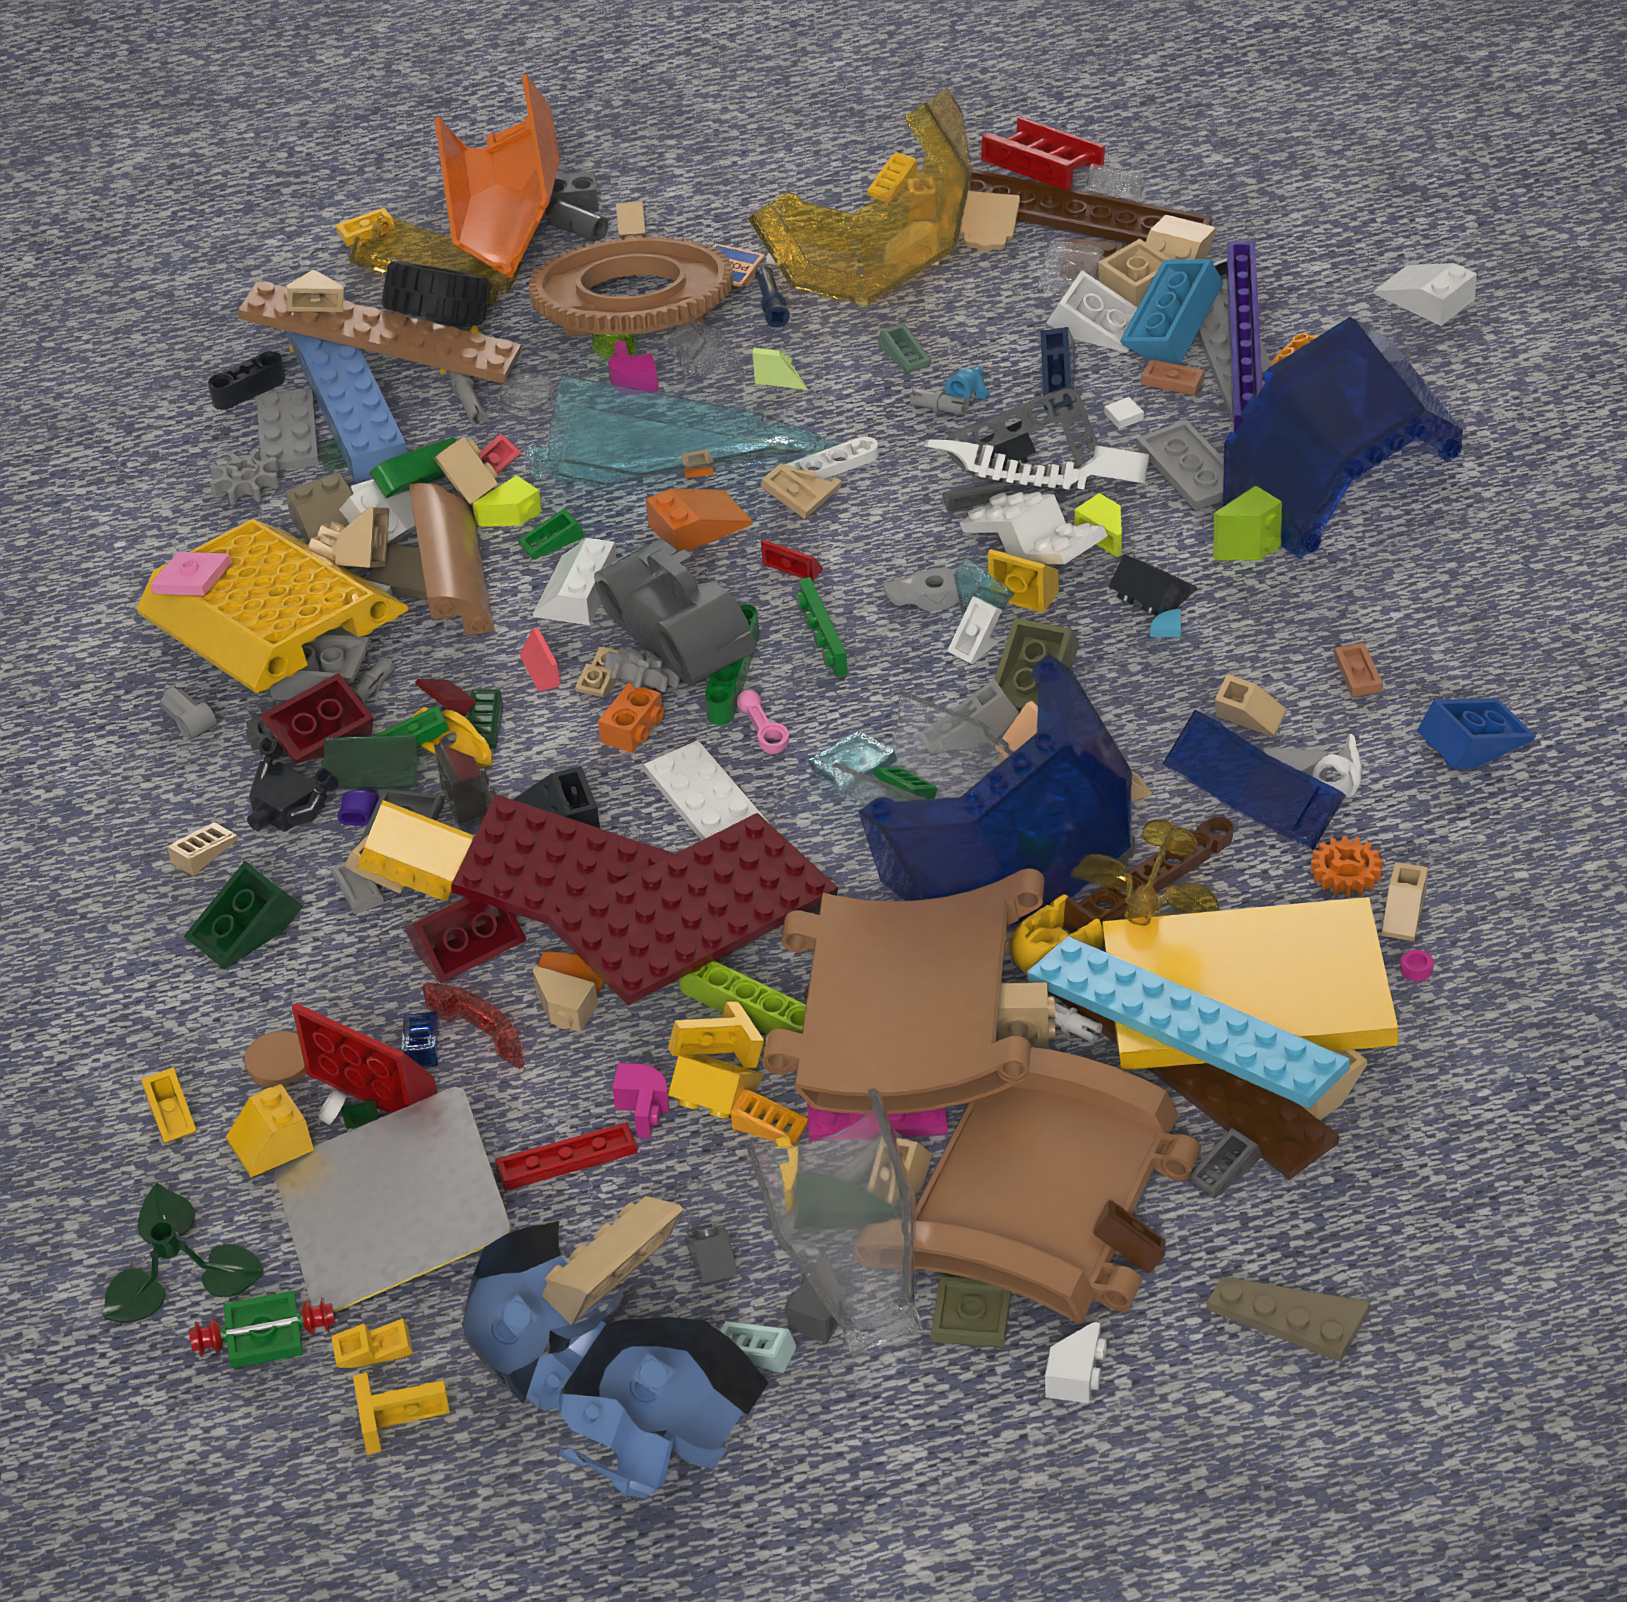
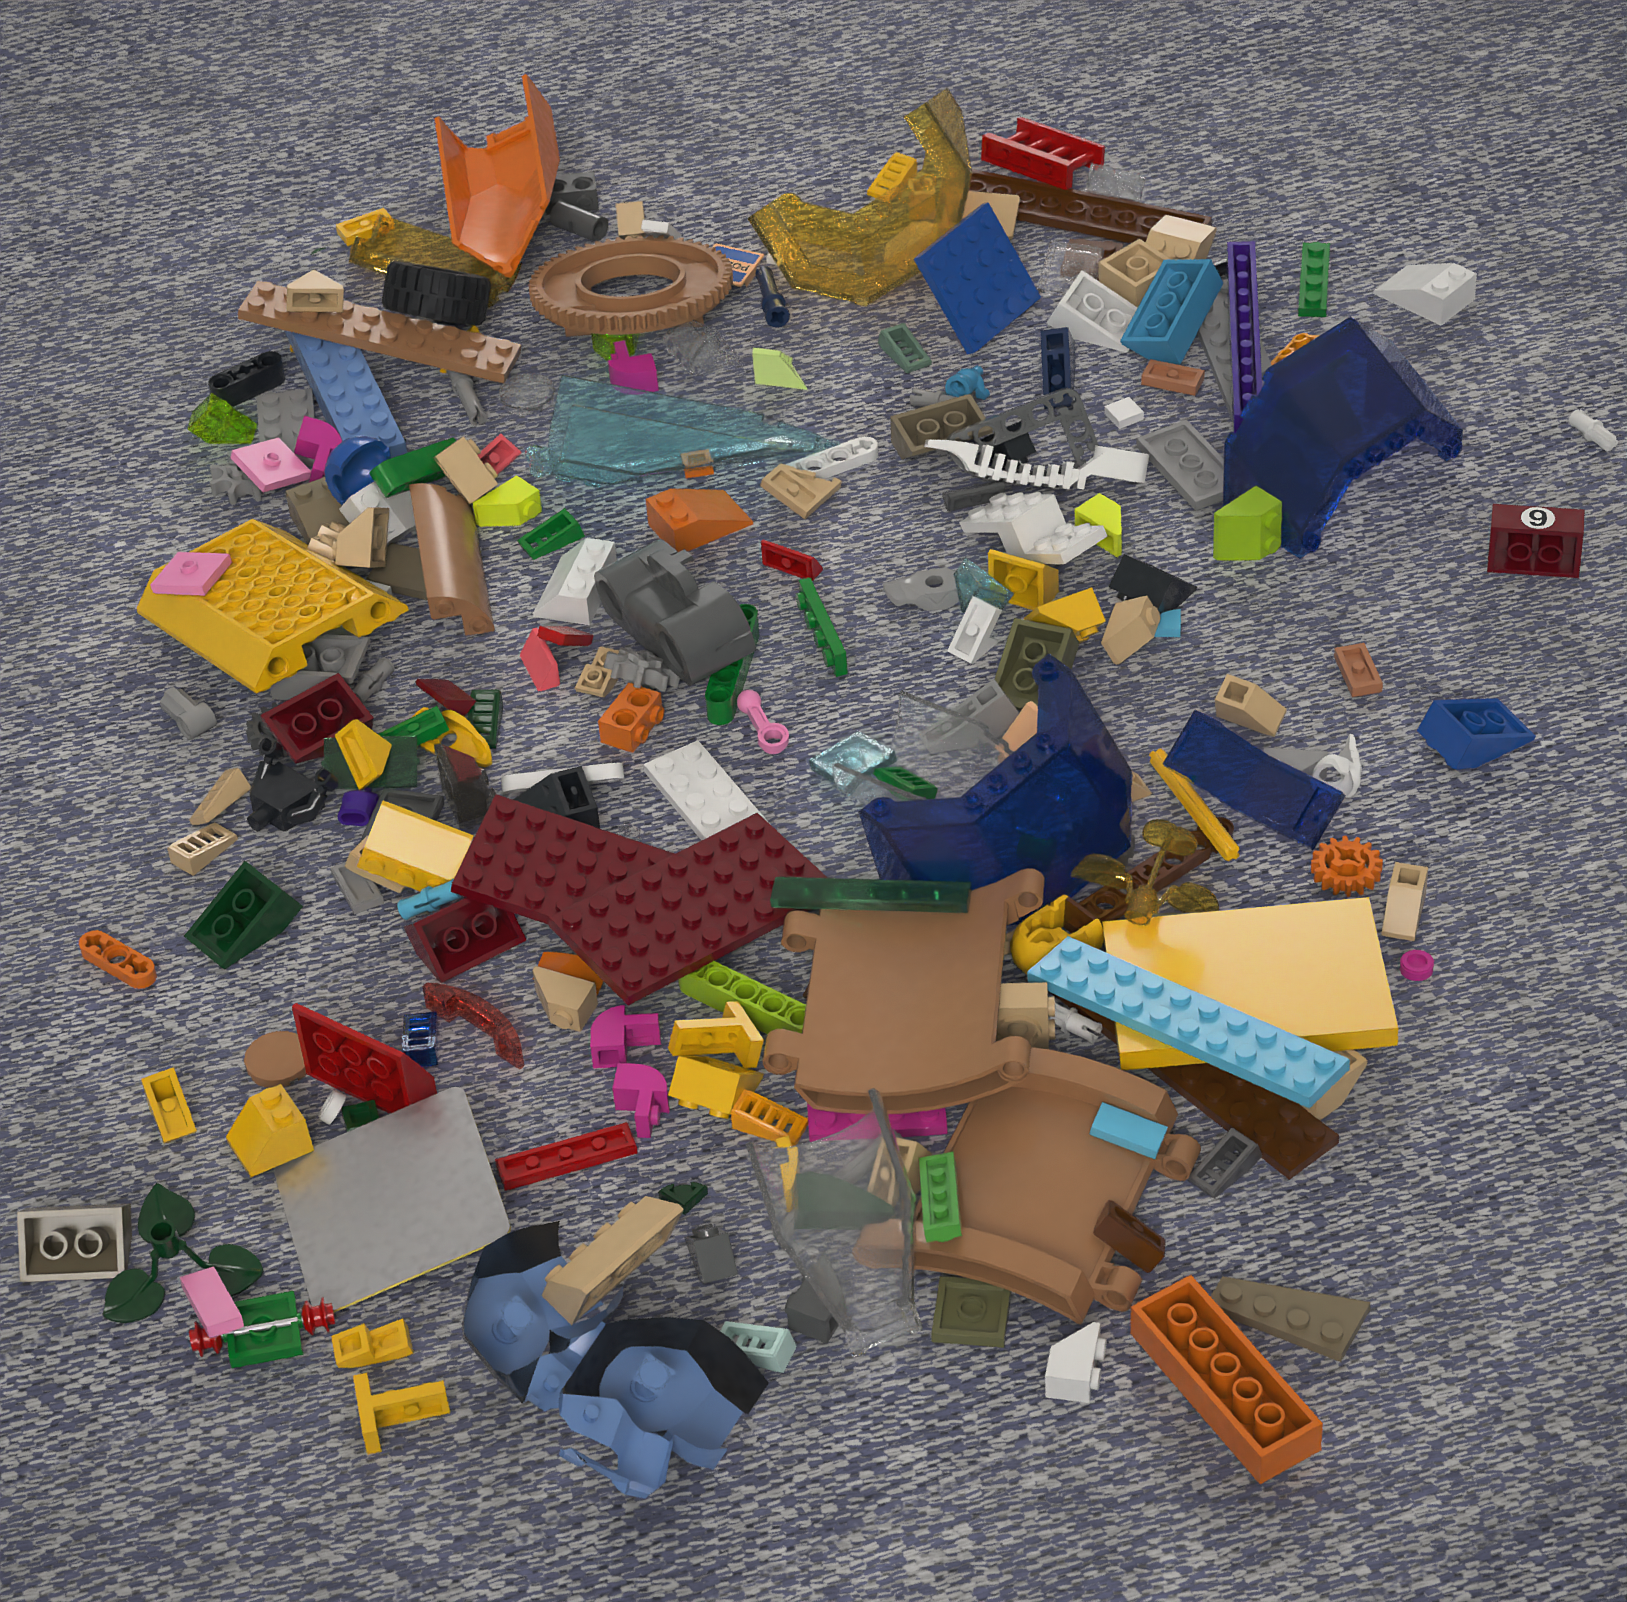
none -> dark tan slope [17,1203,132,1282]
none -> orange beam [79,930,157,989]
none -> bright pink tile [180,1266,244,1338]
none -> clear neon green slope [187,393,257,444]
none -> tan slope [189,768,251,825]
none -> bright pink plate [230,437,312,493]
none -> dark pink brick [294,415,342,482]
none -> blue cylinder [324,436,391,505]
none -> yellow slope [335,719,392,790]
none -> medium azure pin [397,879,463,920]
none -> white beam [501,763,624,794]
none -> red tile [537,626,594,646]
none -> dark pink brick [590,1005,661,1068]
none -> white tile [641,220,682,240]
none -> dark green tile [658,1182,708,1215]
none -> clear green tile [770,877,972,913]
none -> dark tan slope [890,394,993,460]
none -> blue plate [914,202,1041,354]
none -> bright green plate [919,1152,962,1242]
none -> yellow slope [1023,587,1106,643]
none -> medium azure tile [1089,1102,1168,1159]
none -> tan slope [1101,596,1160,665]
none -> orange brick [1131,1275,1323,1484]
none -> yellow axle [1149,748,1240,861]
none -> green plate [1298,242,1330,317]
none -> dark red brick [1487,504,1585,578]
none -> white axle [1568,409,1618,451]

